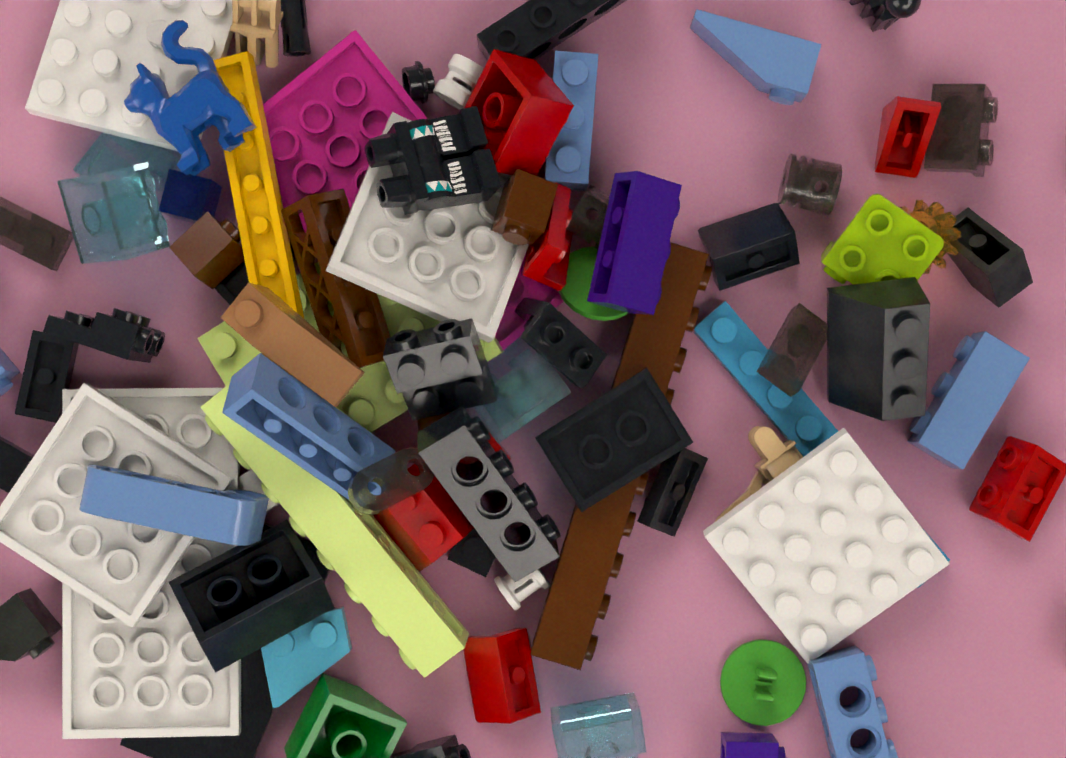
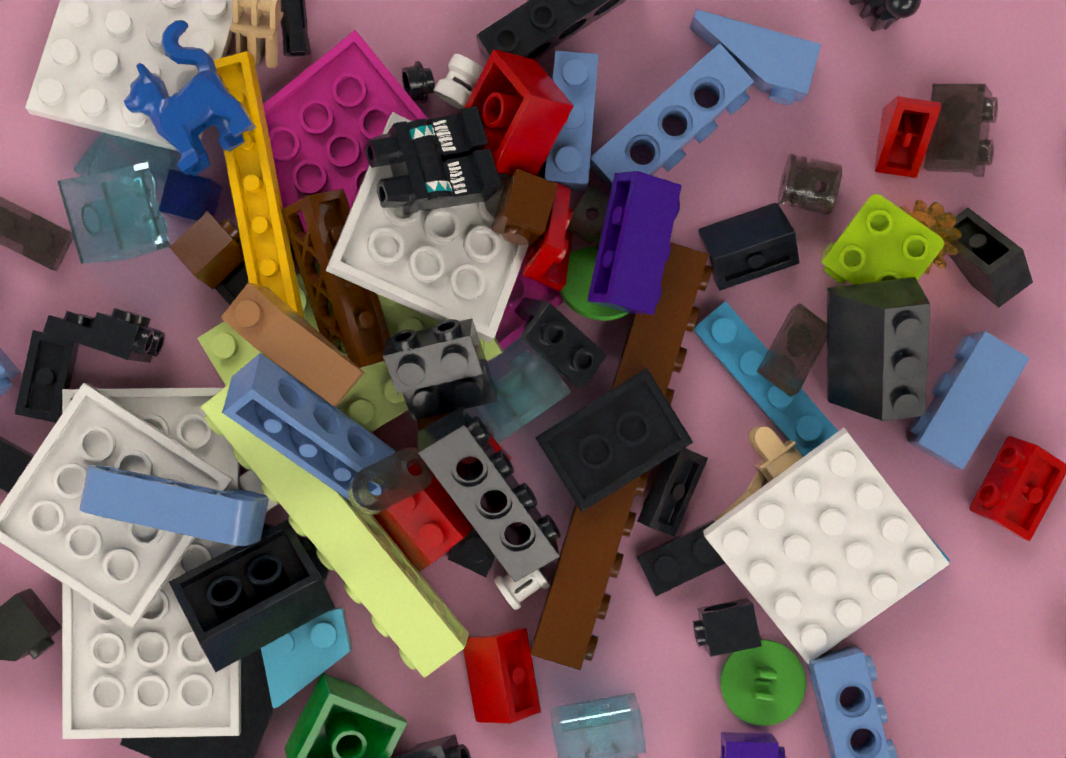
none -> medium blue brick [590,43,754,189]
none -> black plate [636,520,725,596]
none -> black brick [692,598,762,657]

